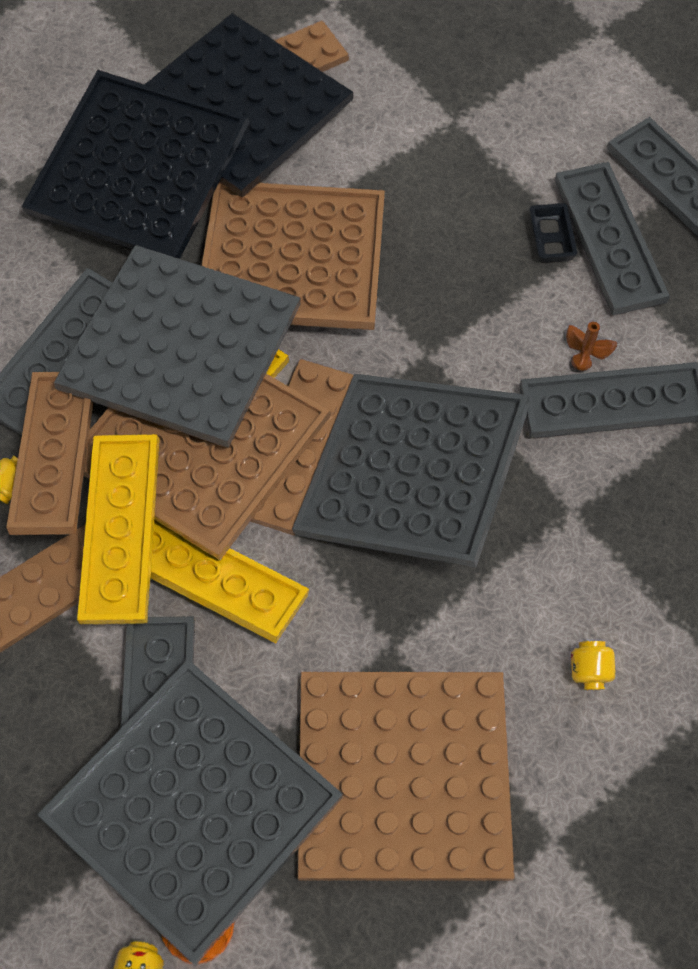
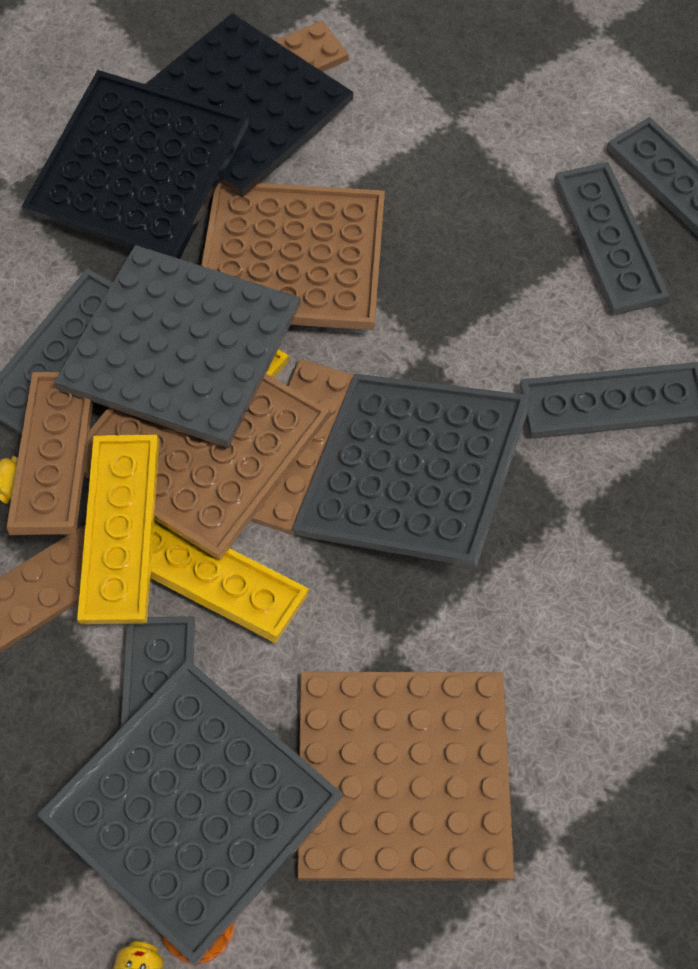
black piece [530,203,578,263] -> none
dark orange plant [566,322,617,371] -> none
yellow head [571,641,616,690] -> none

